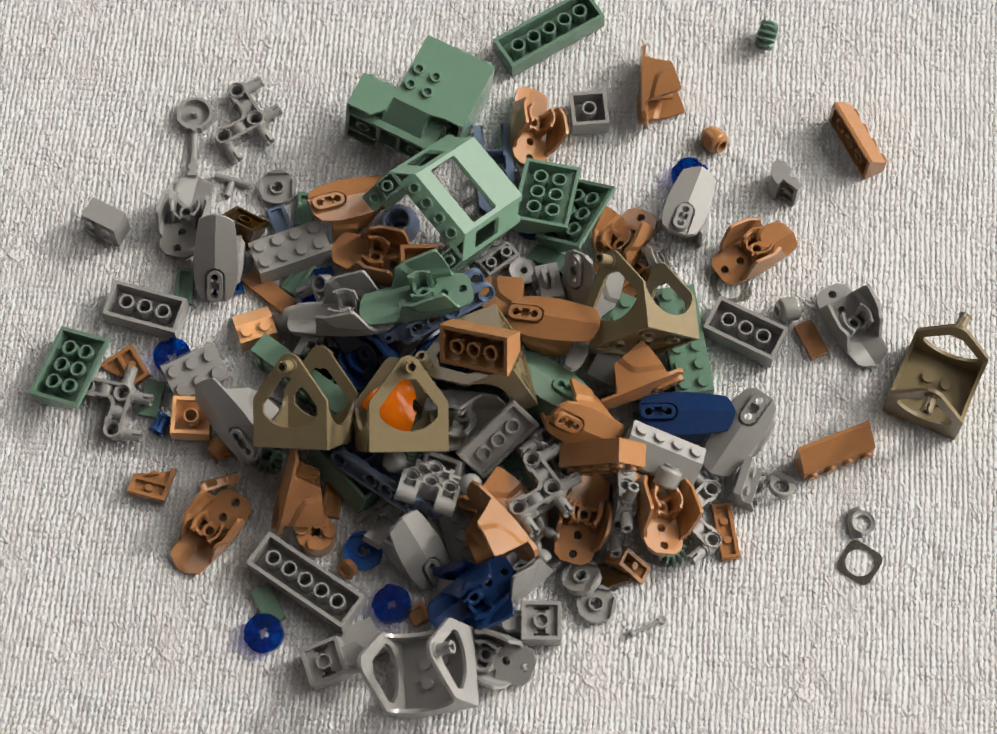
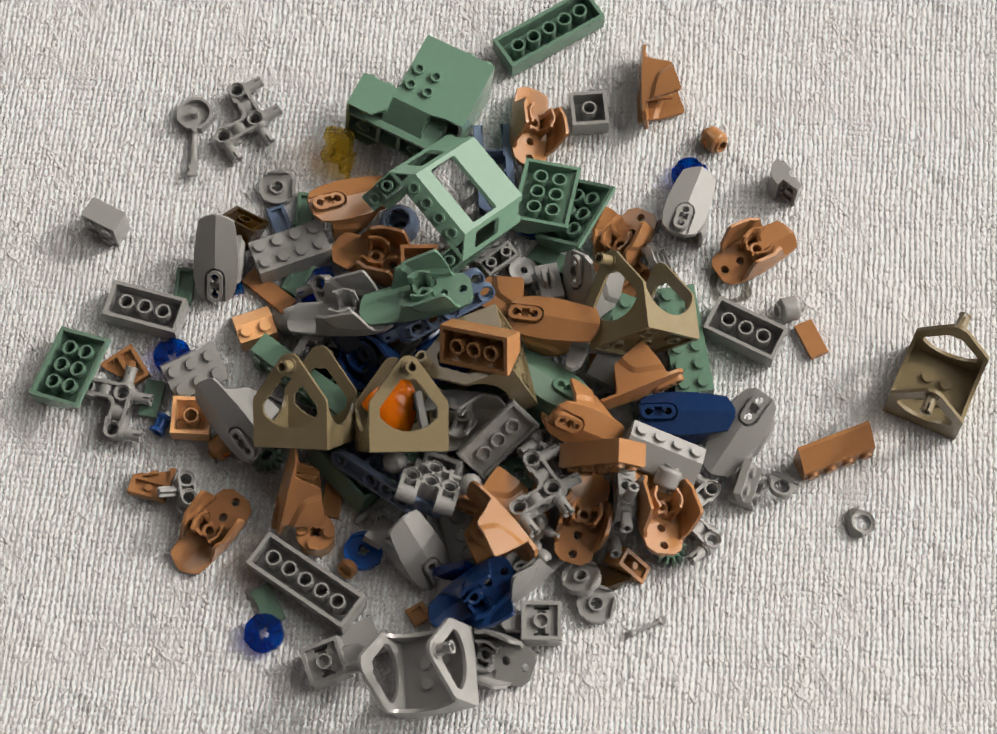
light grey piece [155,177,213,260] -> none
medium nougat wing [200,472,240,492] -> none
light grey piece [214,173,251,198] -> none
clear blue plate [371,584,412,625] -> none
medium nougat tile [710,502,741,562] -> none
sand green gear [754,20,779,51] -> none
light grey piece [815,283,888,367] -> none
medium nougat slope [829,102,887,180] -> none
clear smoke piece [836,540,883,585] -> none
none -> light grey beam [157,470,198,512]
none -> clear yellow helmet [320,125,357,179]
none -> light grey tile [413,391,428,429]

